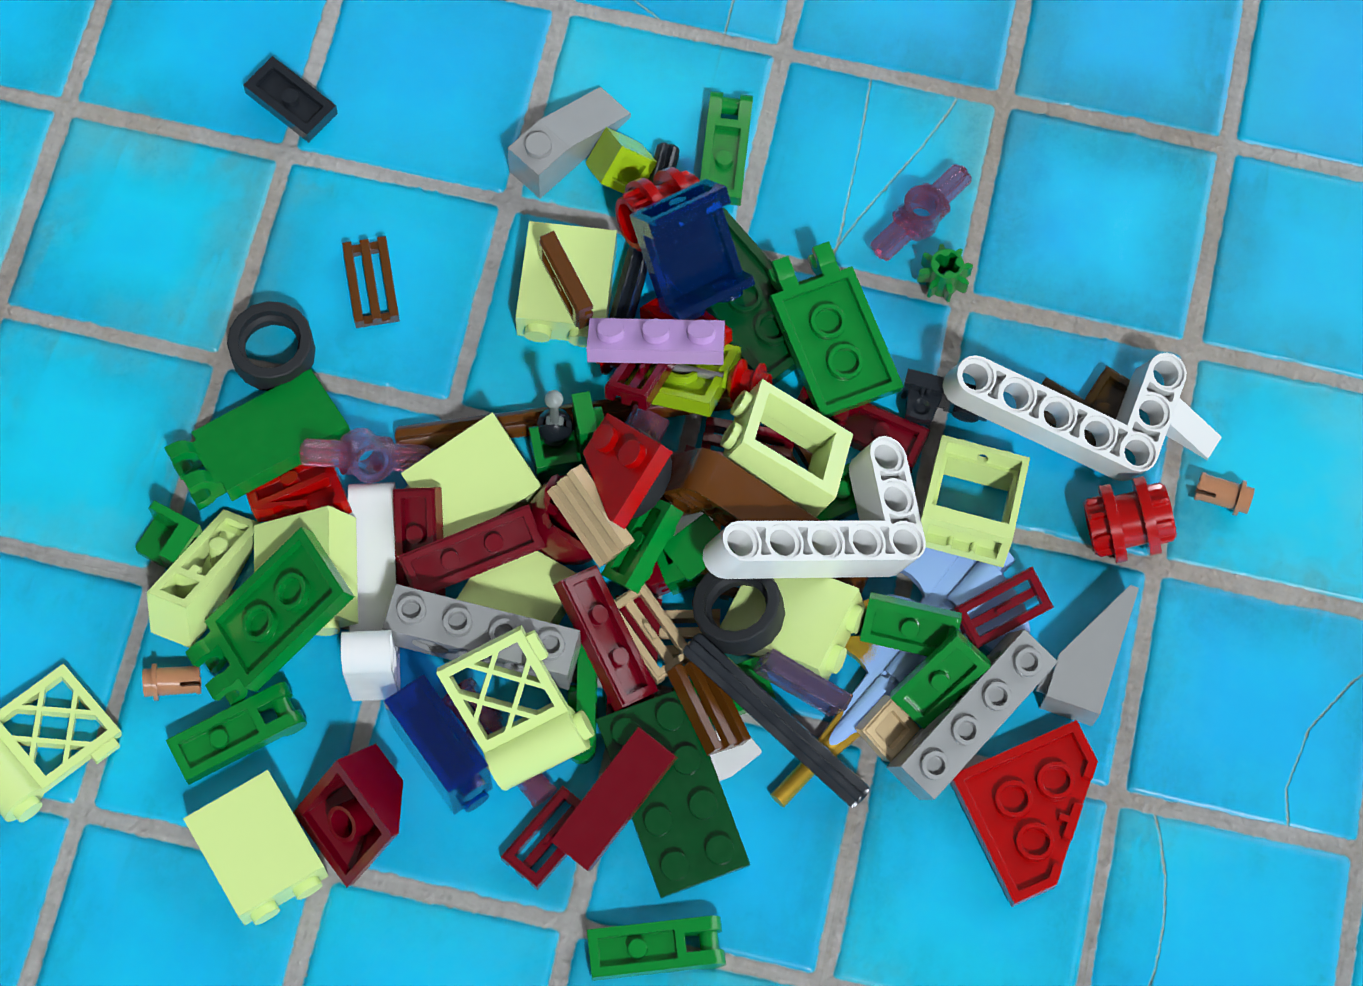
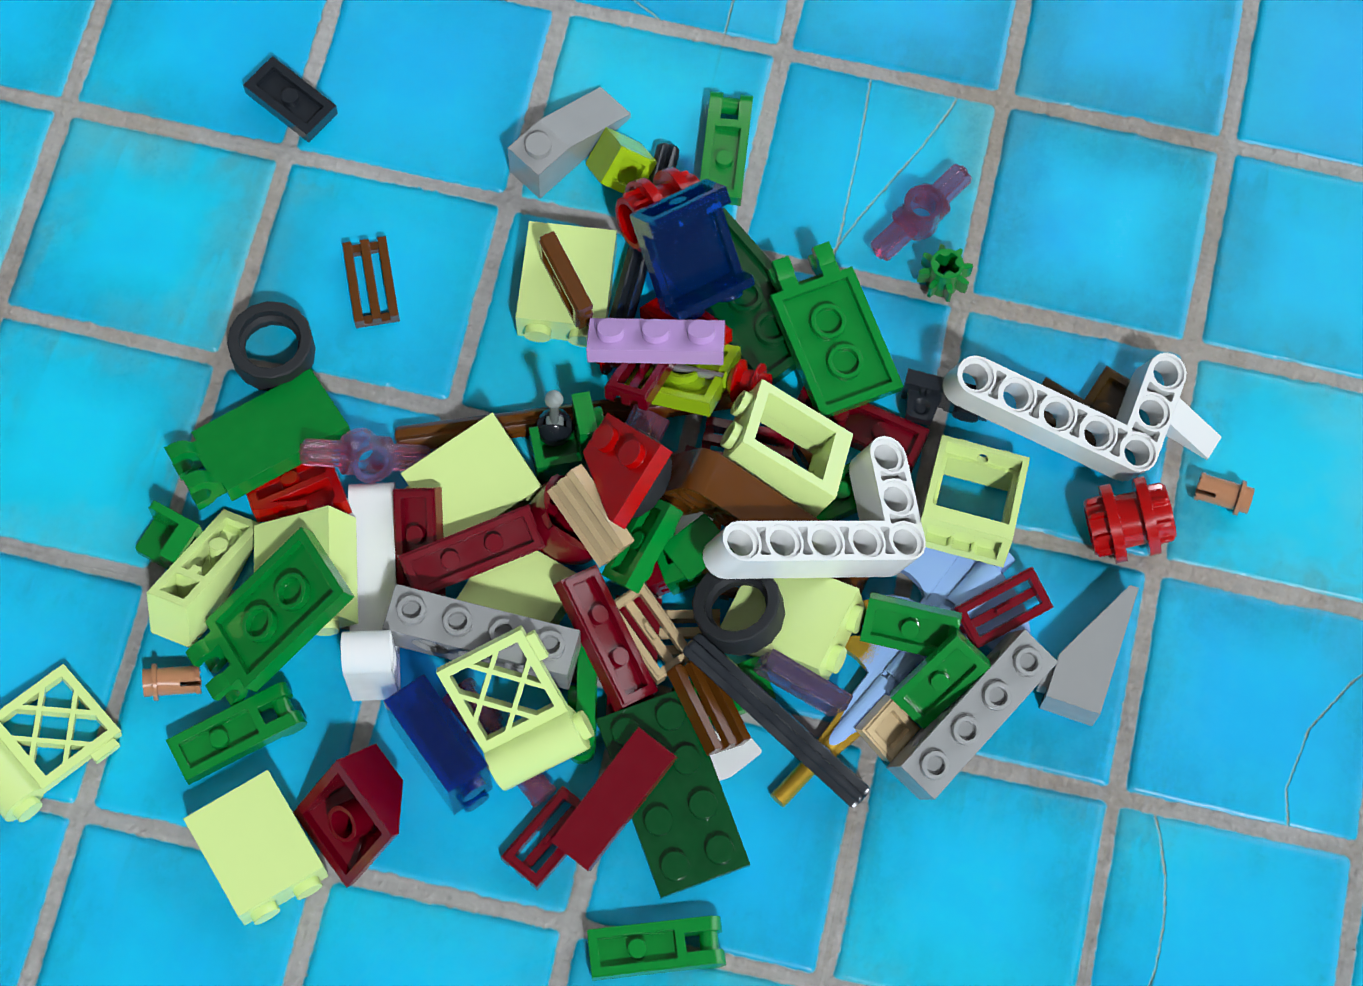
red plate [950,720,1098,907] -> none

